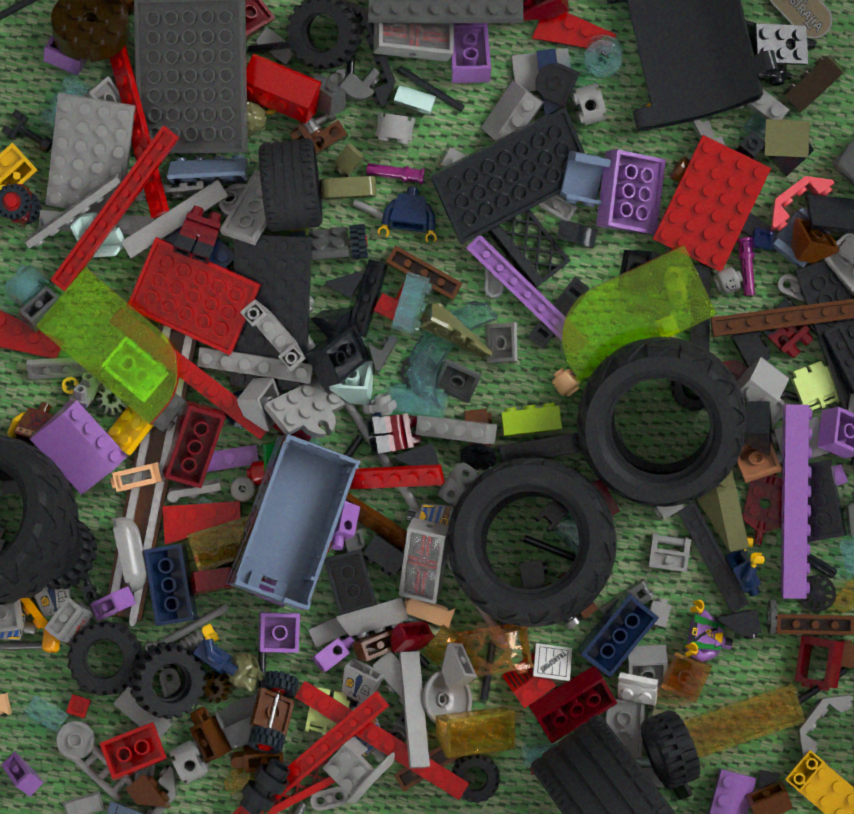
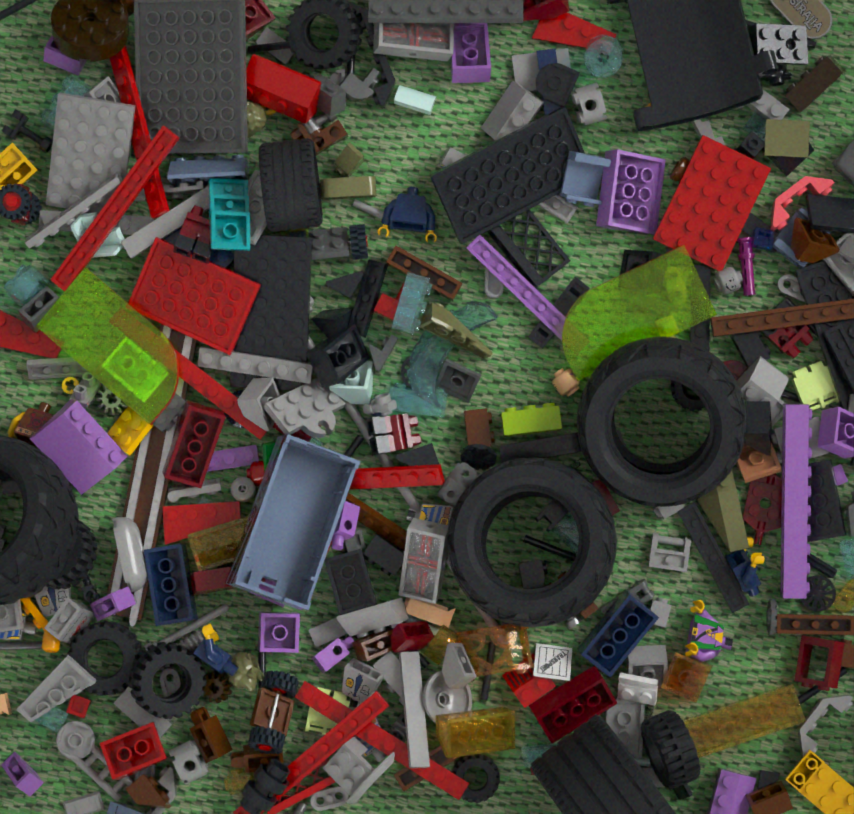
light nougat window [110,462,164,492] -> none
dark grey piece [215,692,257,750] -> none
light grey slope [240,299,306,371] -> none
magenta pin [366,163,425,185] -> none
light grey brick [375,112,416,144] -> none
black bar [397,66,465,112] -> none
light grey brick [416,415,497,444] -> none
light grey slope [486,322,517,363] -> none
black arch [556,220,598,248] -> none
black slope [715,609,762,639] -> none
none -> light grey wing [16,655,97,722]
none -> teal slope [209,178,250,251]

